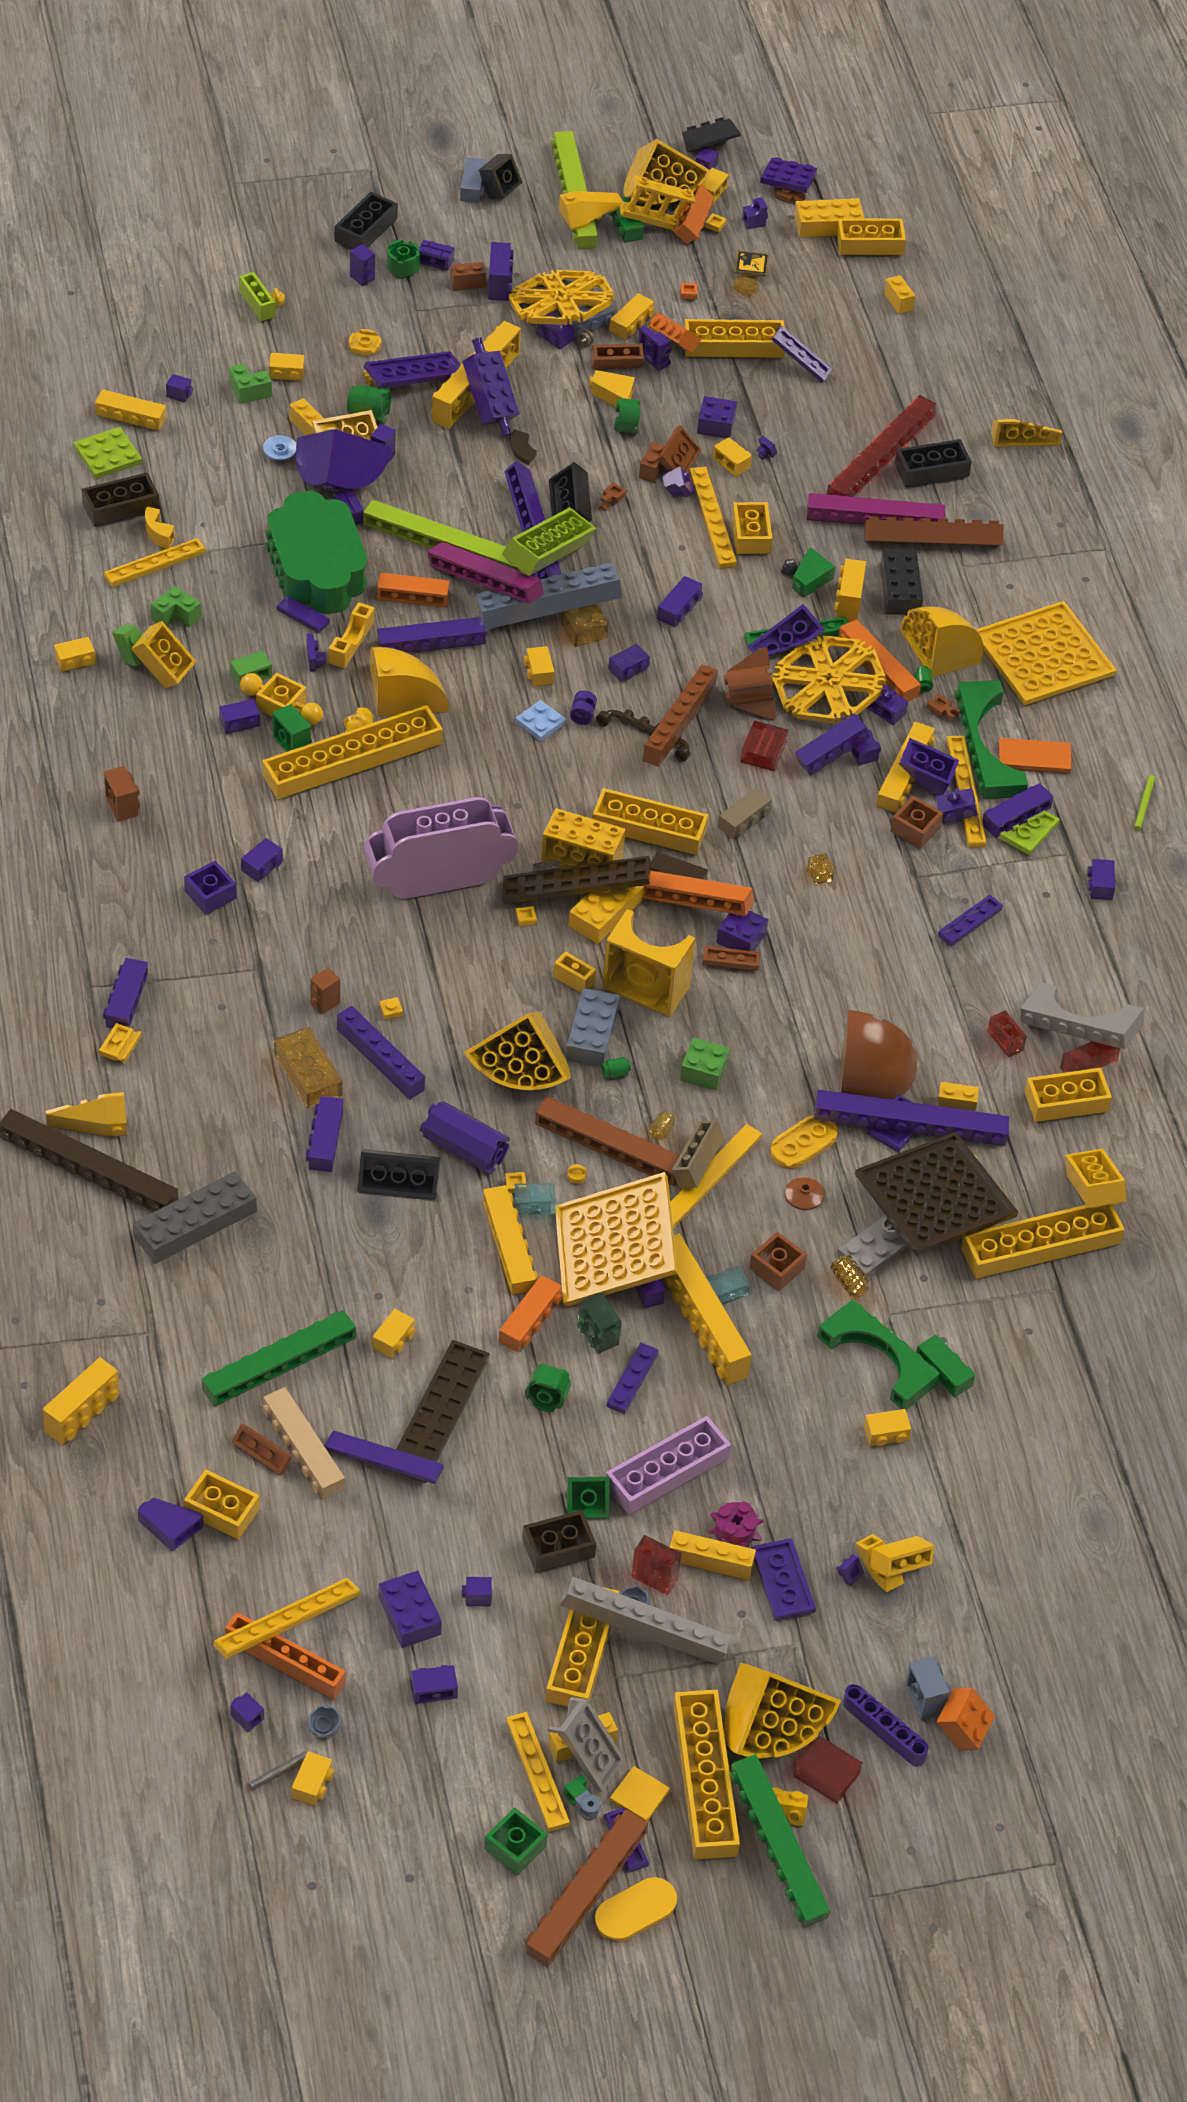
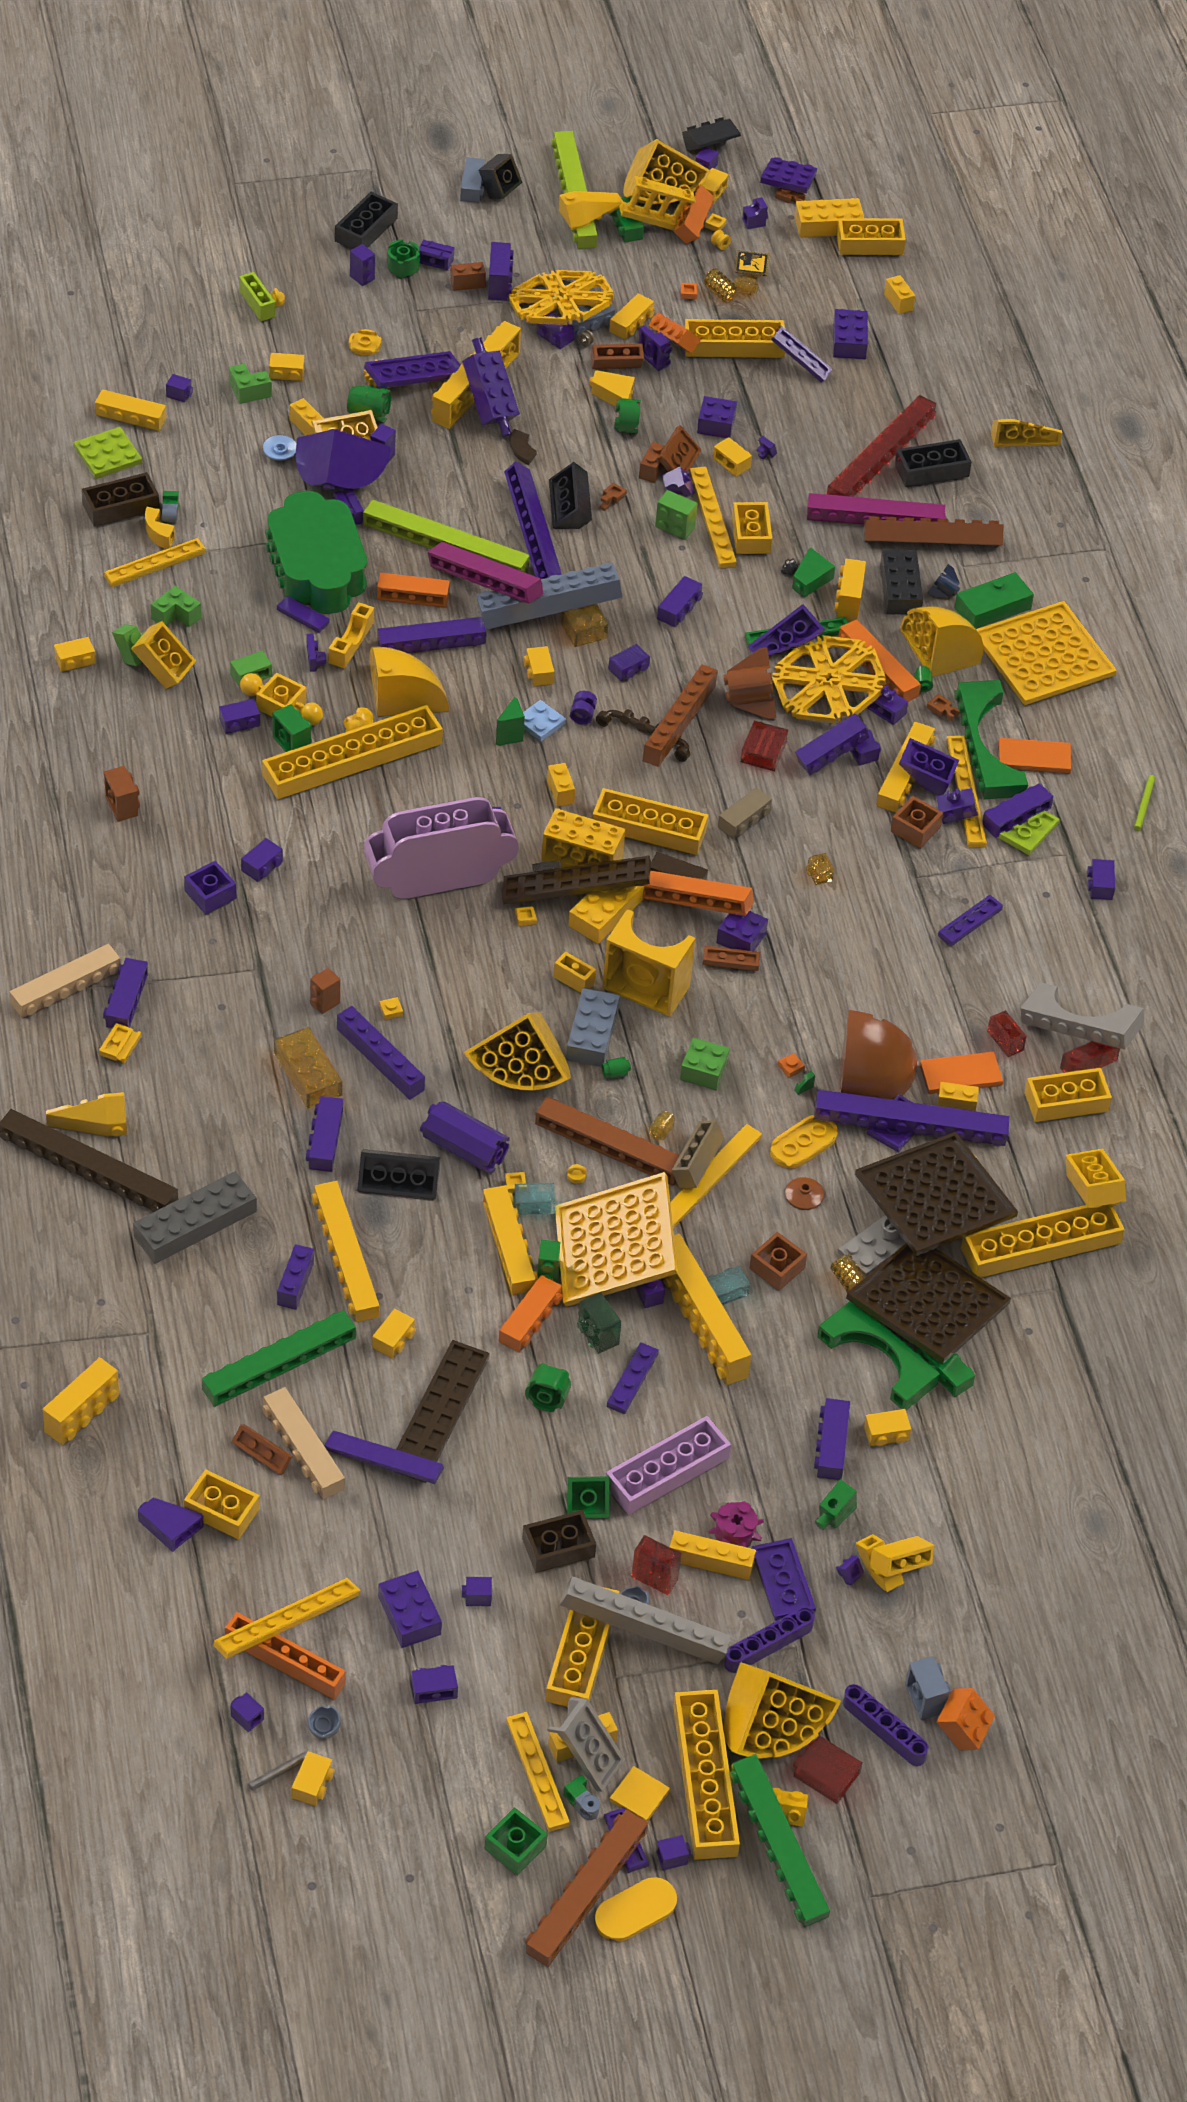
lime brick [502,507,596,576] -> none
none -> tan brick [10,943,121,1018]
none -> leg [162,491,179,523]
none -> dark purple brick [277,1244,314,1310]
none -> yellow brick [311,1181,379,1322]
none -> green slope [496,697,525,746]
none -> green brick [537,1240,561,1283]
none -> yellow brick [547,763,575,807]
none -> bright green brick [655,490,698,540]
none -> dark purple brick [656,1835,691,1871]
none -> clear yellow piece [704,268,740,302]
none -> yellow wheel [711,230,731,250]
none -> dark purple beam [724,1607,815,1673]
none -> orange plate [778,1053,805,1078]
none -> green tile [794,1071,815,1095]
none -> dark purple brick [814,1398,850,1480]
none -> green torso [815,1479,857,1530]
none -> dark purple brick [833,309,868,359]
none -> dark brown plate [846,1243,1011,1364]
none -> orange tile [919,1051,1003,1094]
none -> dark blue brick [928,564,960,598]
none -> green brick [954,572,1034,629]

